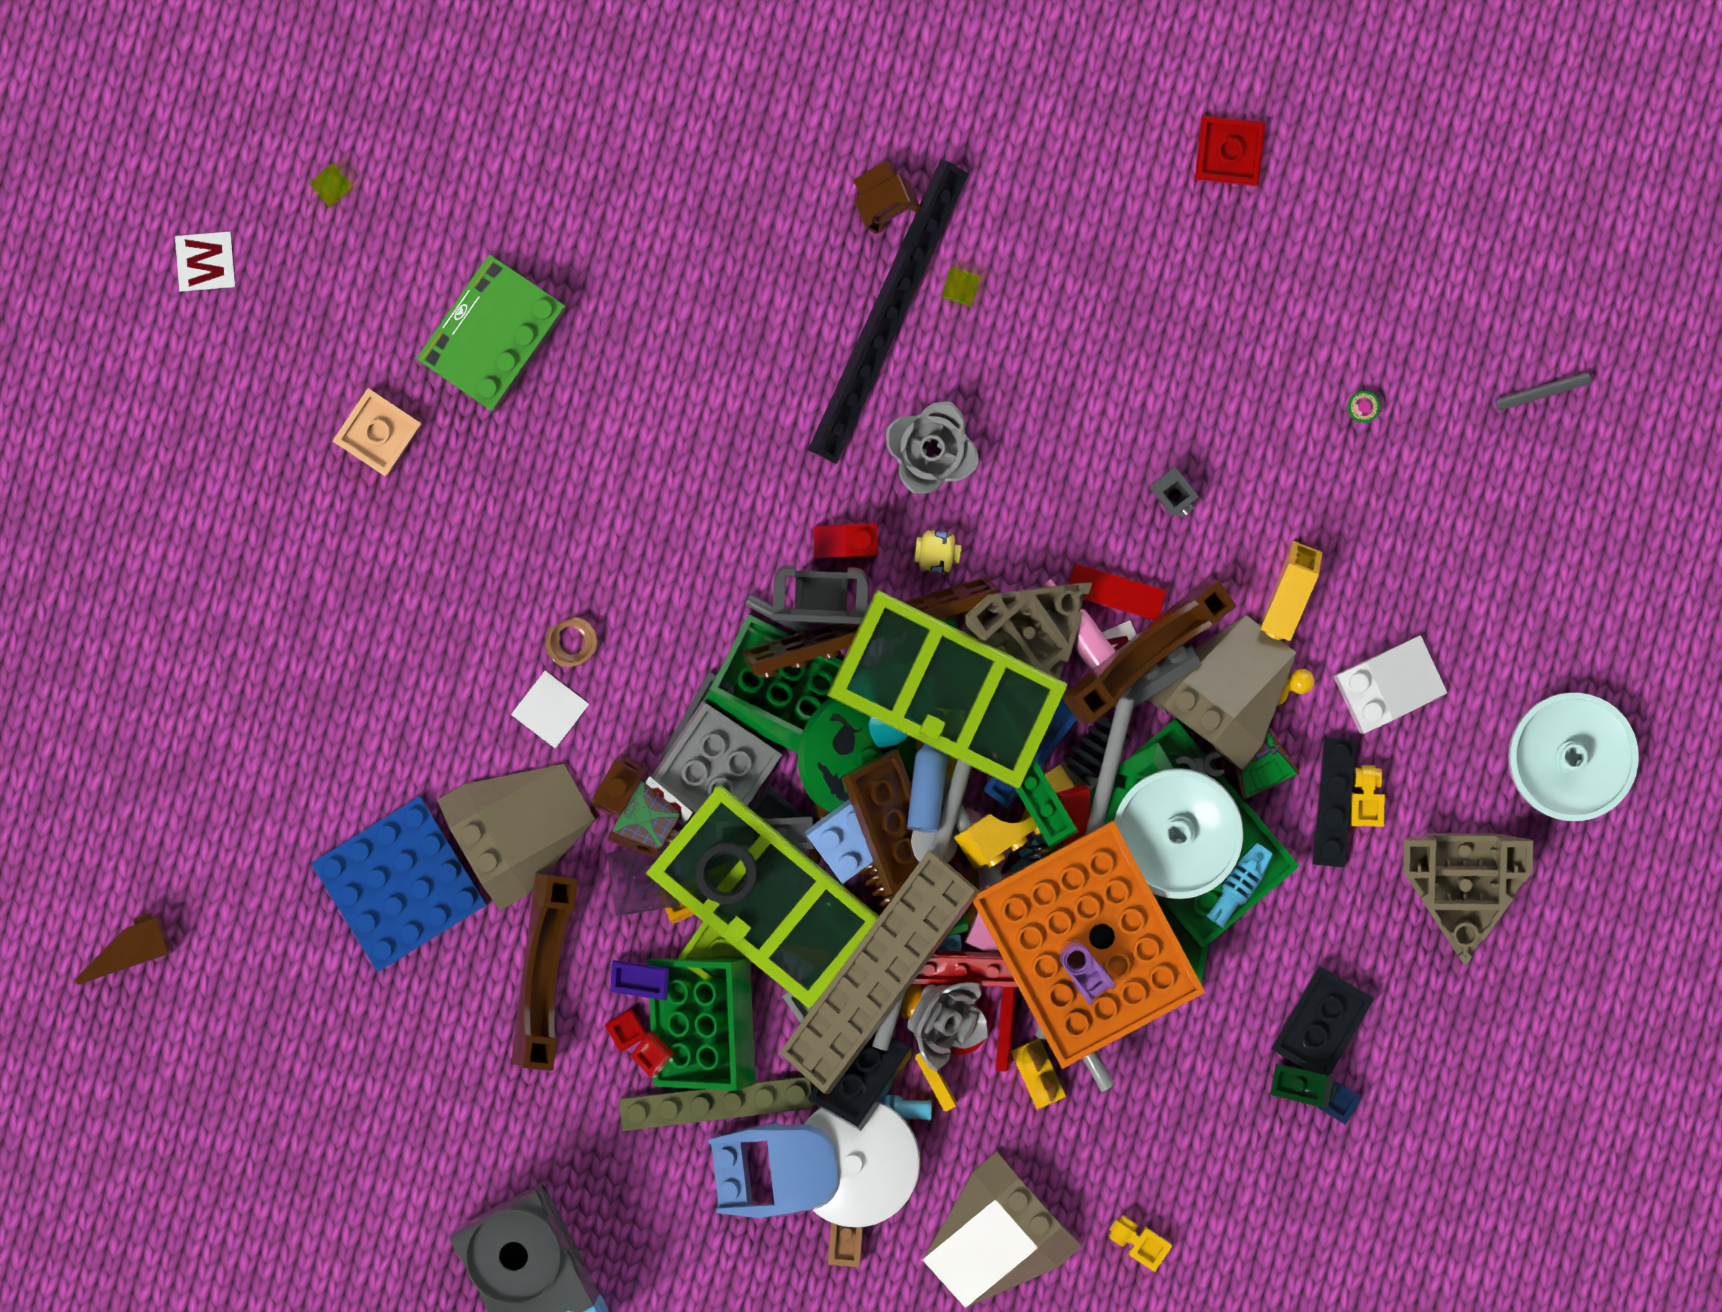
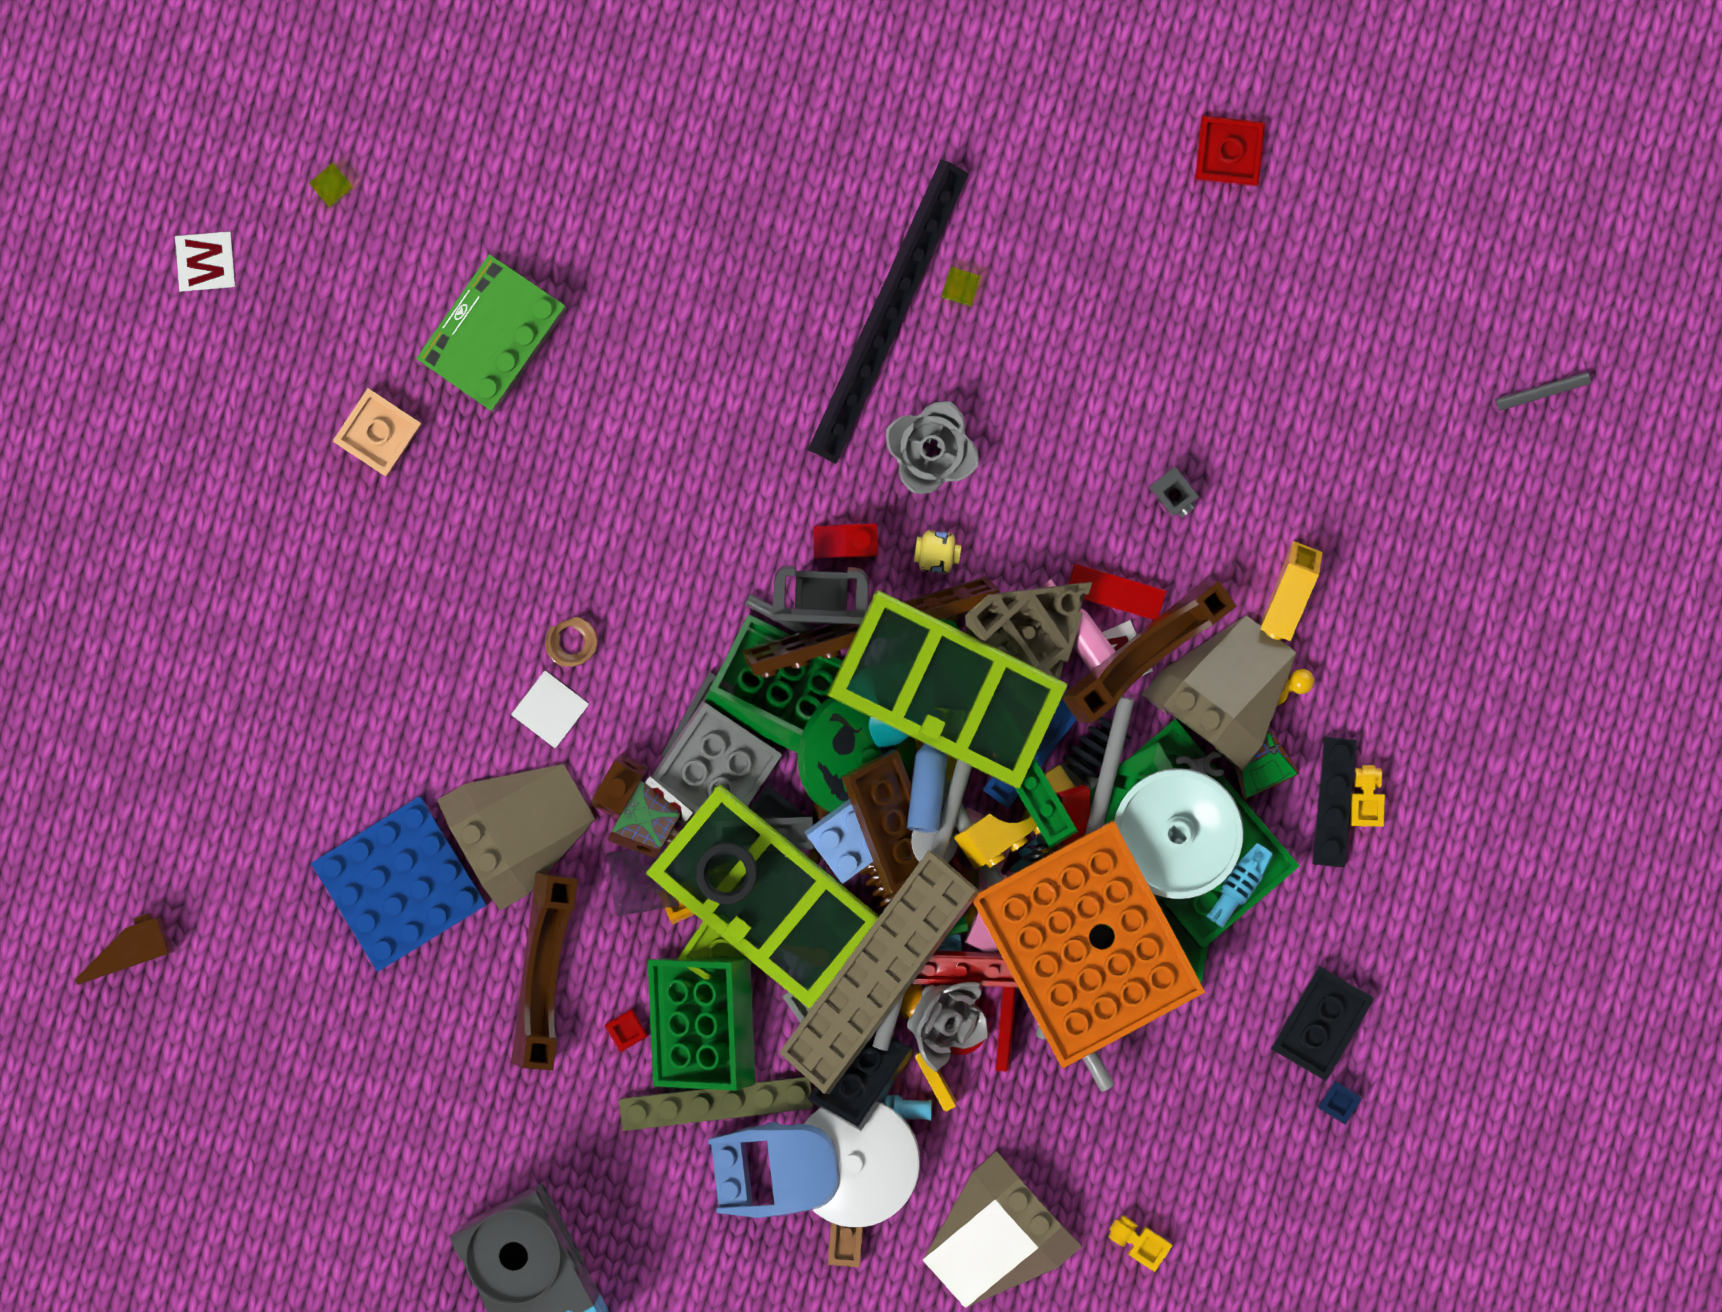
dark purple tile [610,960,670,1001] -> none
red tile [630,1032,674,1078] -> none
reddish brown piece [853,160,921,234] -> none
yellow tile [1010,1038,1066,1110] -> none
medium lavender piece [1060,942,1116,1005] -> none
dark grey plate [1114,641,1202,708] -> none
dark green plate [1270,1063,1337,1108] -> none
white slope [1333,635,1447,734] -> none
tile [1347,391,1380,423] -> none
dark tan wedge [1403,833,1533,966] -> none
light aqua dish [1508,693,1639,821] -> none

